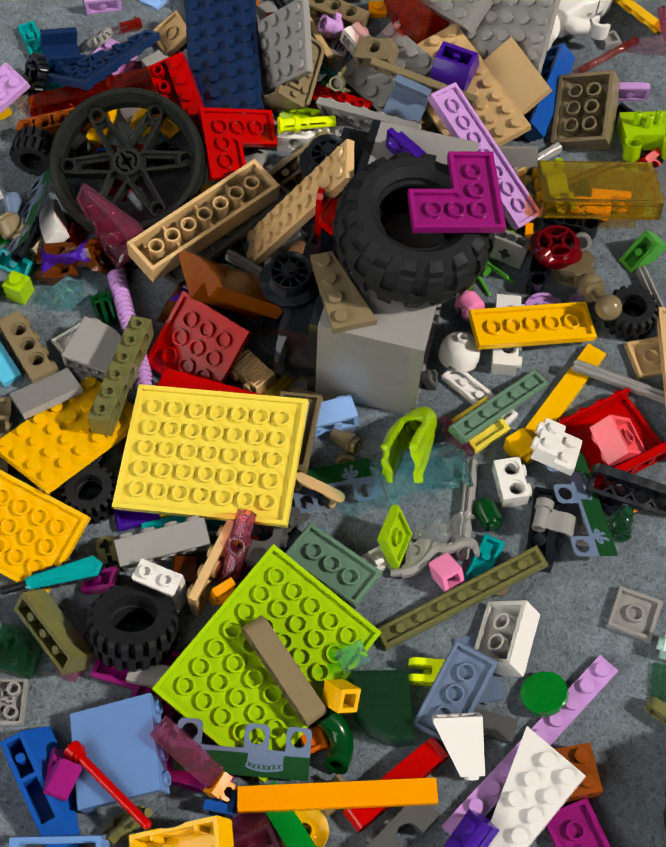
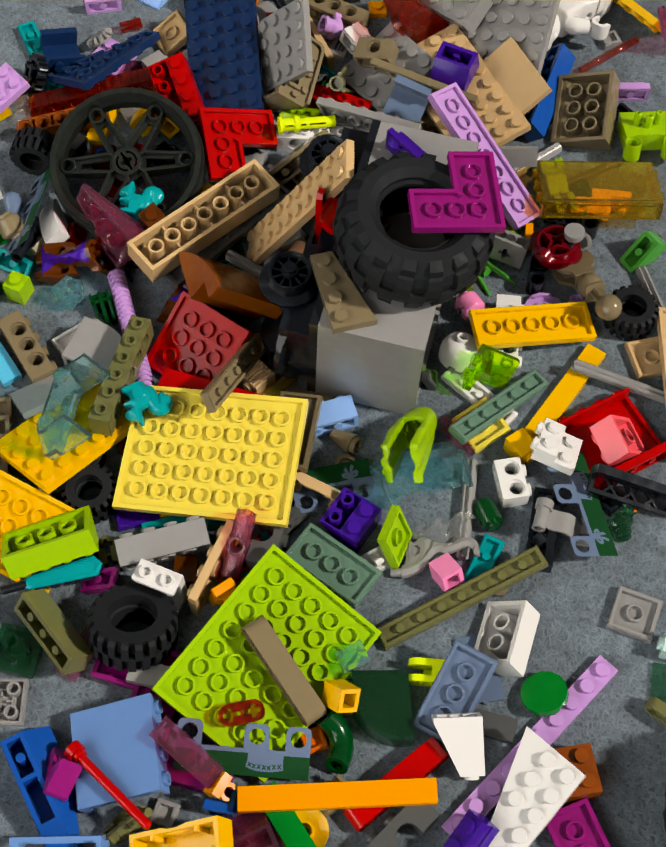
red tile [634,147,661,173] -> none
none -> lime slope [1,505,99,580]
none -> clear light blue windscreen [36,353,111,461]
none -> teal animal [119,181,164,222]
none -> teal animal [121,381,173,426]
none -> reddish brown brick [138,202,166,229]
none -> light grey tile [149,797,181,828]
none -> dark tan tile [200,332,267,413]
none -> clear red beam [218,699,265,727]
none -> dark purple slope [320,487,382,553]
none -> clear neon green bracket [461,343,520,391]
none -> light grey tile [564,223,585,243]

